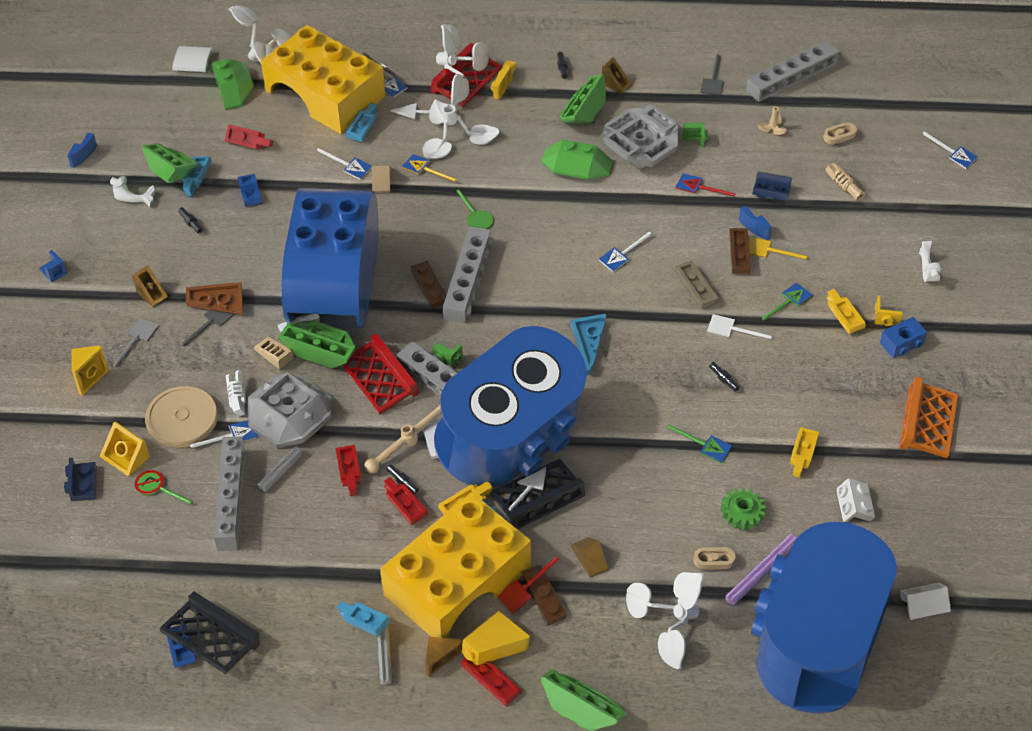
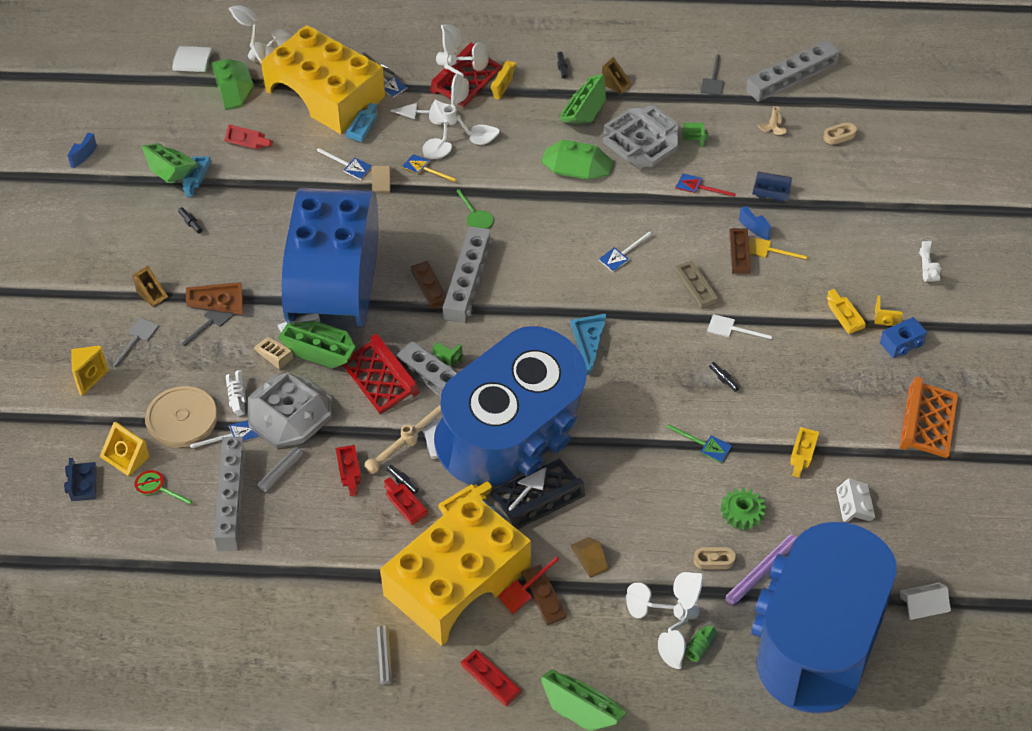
blue panel [40,250,67,283] -> none
white animal [110,176,155,208] -> none
black fence [160,591,260,675] -> none
blue slope [167,624,196,668] -> none
blue slope [237,173,262,207] -> none
dark azure hinge [337,601,391,637] -> none
pearl gold slope [425,637,462,677] -> none
yellow slope [462,611,530,665] -> none
piece [762,282,813,320] -> none
tan hinge [826,163,865,201] -> none
piece [923,132,978,169] -> none
none -> bright green hinge [684,626,717,662]

